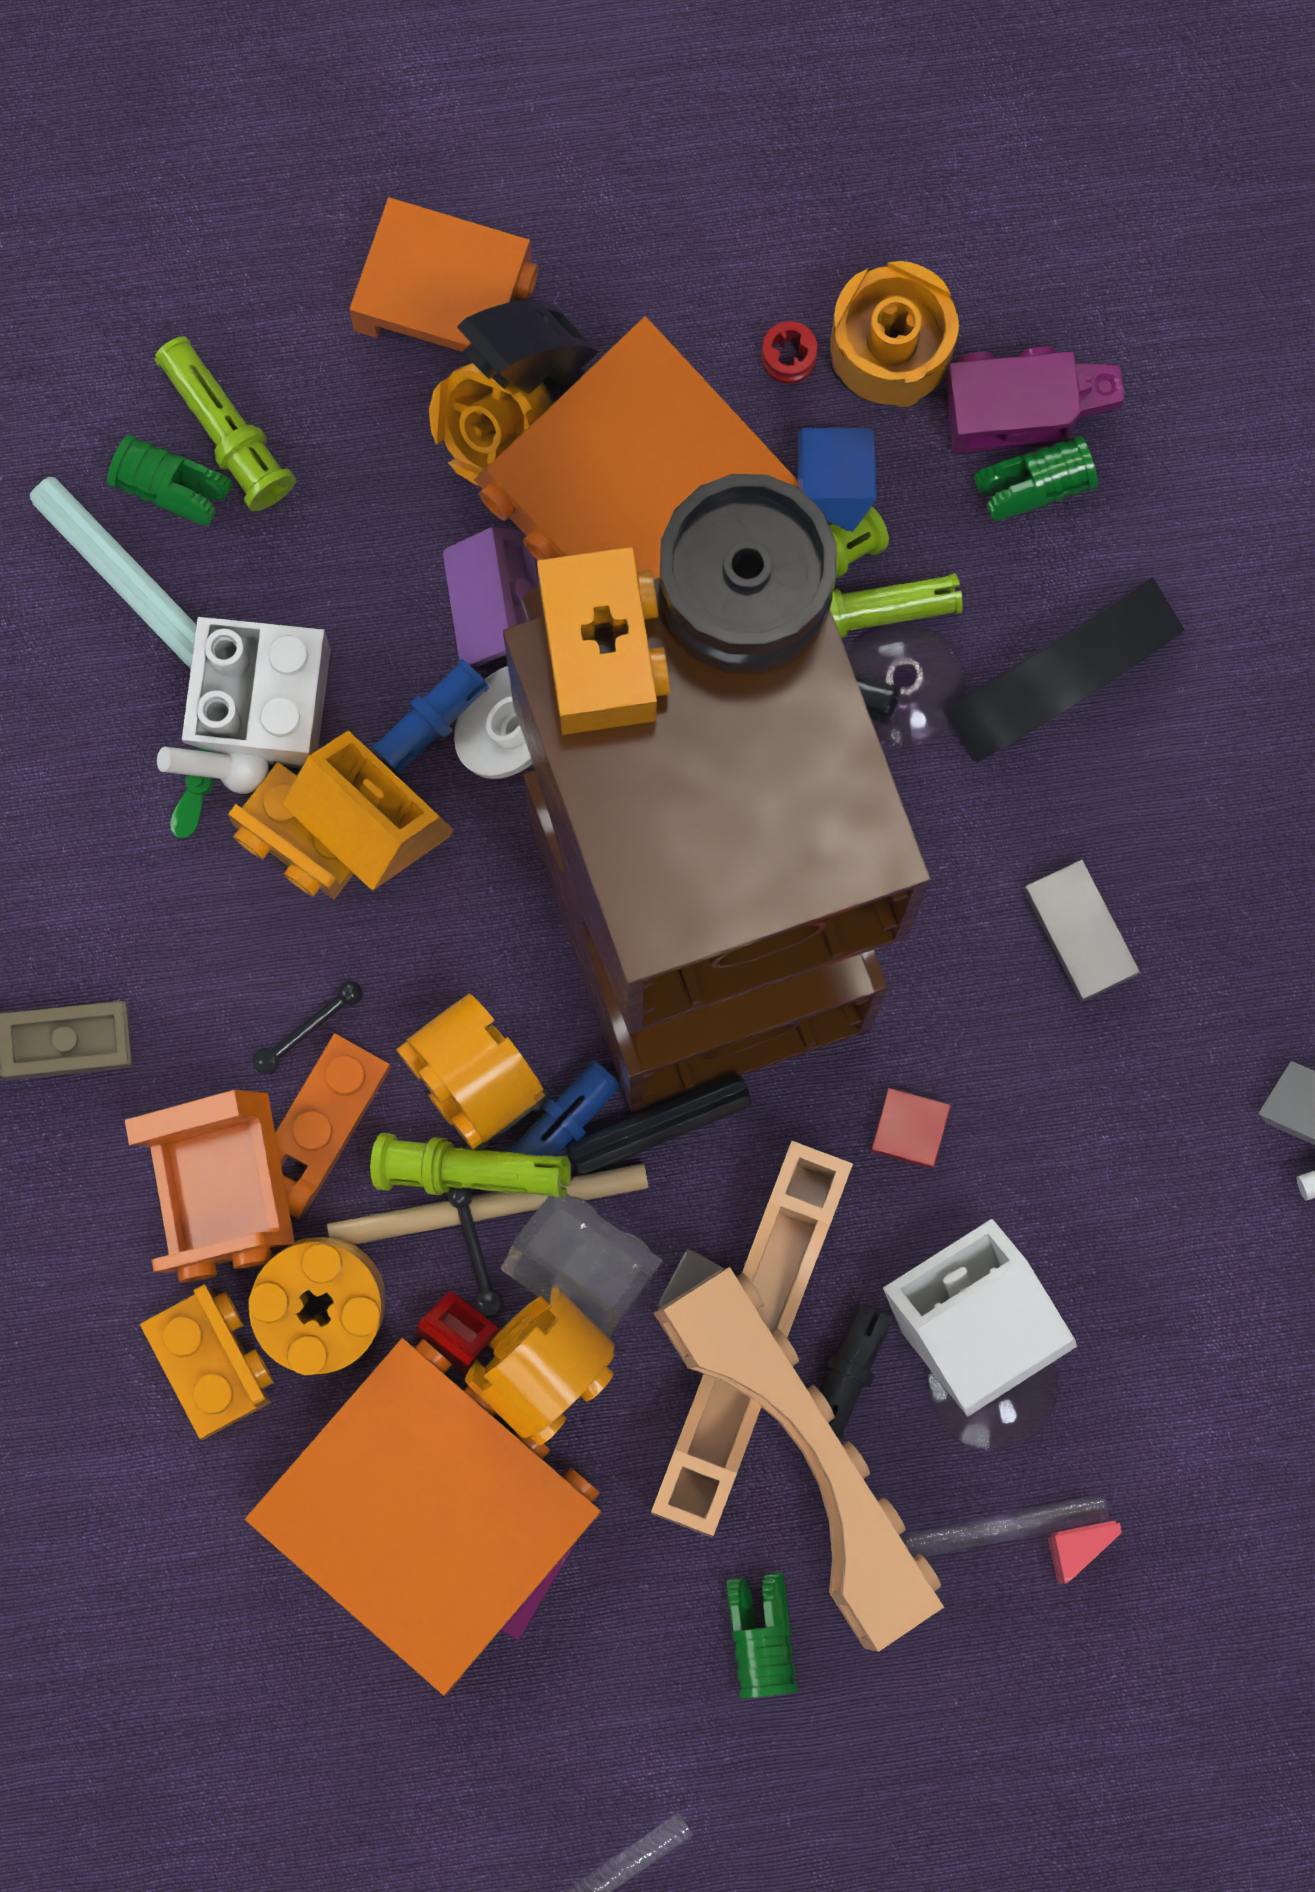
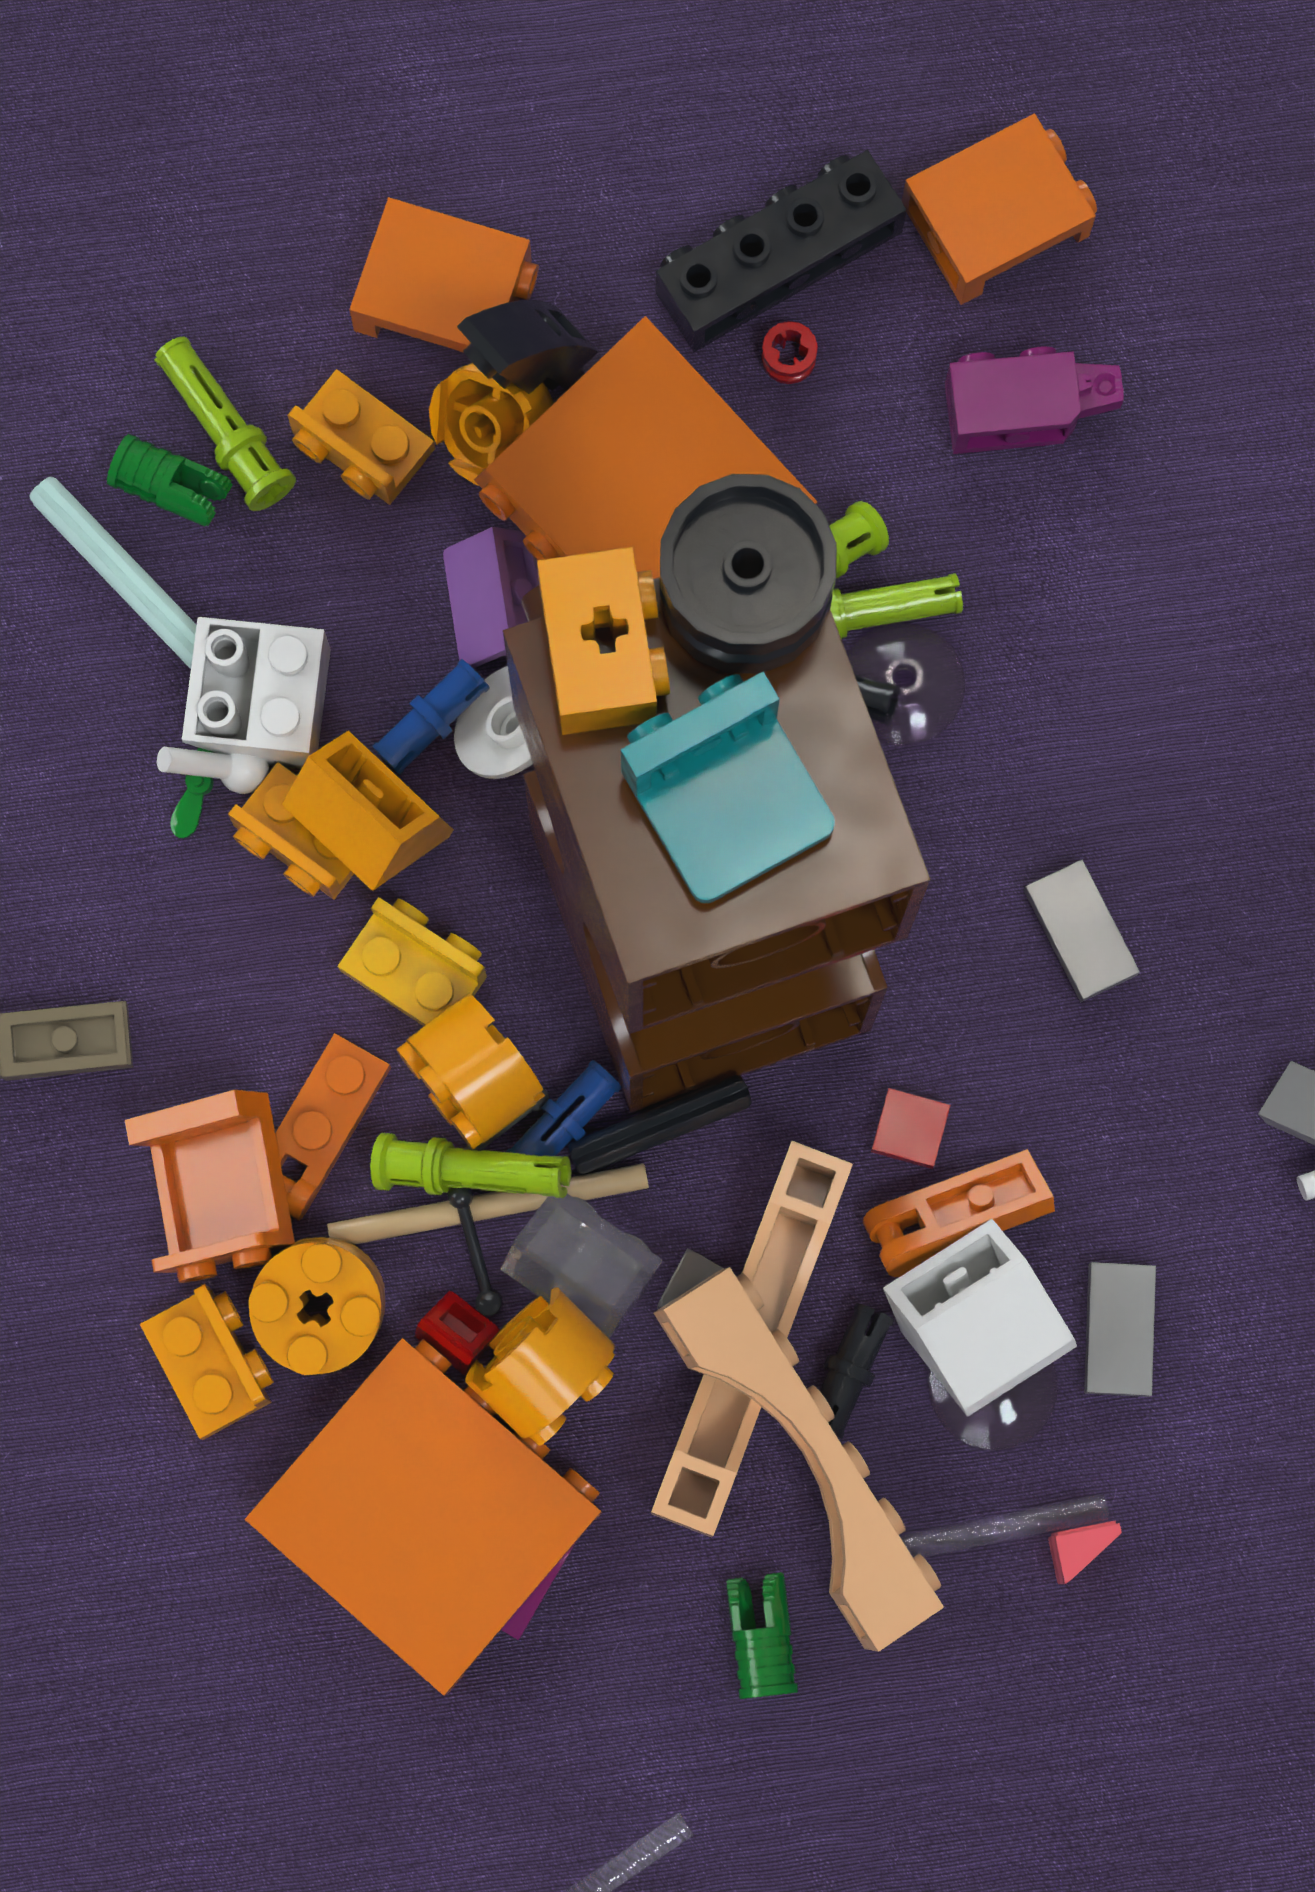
black hinge [252,981,363,1075] -> none
blue slope [798,428,877,532] -> none
light orange brick [830,261,959,407] -> none
black slope [942,577,1185,763] -> none
green hinge [973,435,1098,522] -> none
none -> light orange bracket [287,369,435,505]
none -> yellow bracket [337,897,487,1026]
none -> teal bracket [621,671,835,903]
none -> black brick [656,149,907,352]
none -> orange plate [863,1149,1055,1277]
none -> orange panel [902,113,1097,305]
none -> light grey tile [1084,1262,1156,1397]

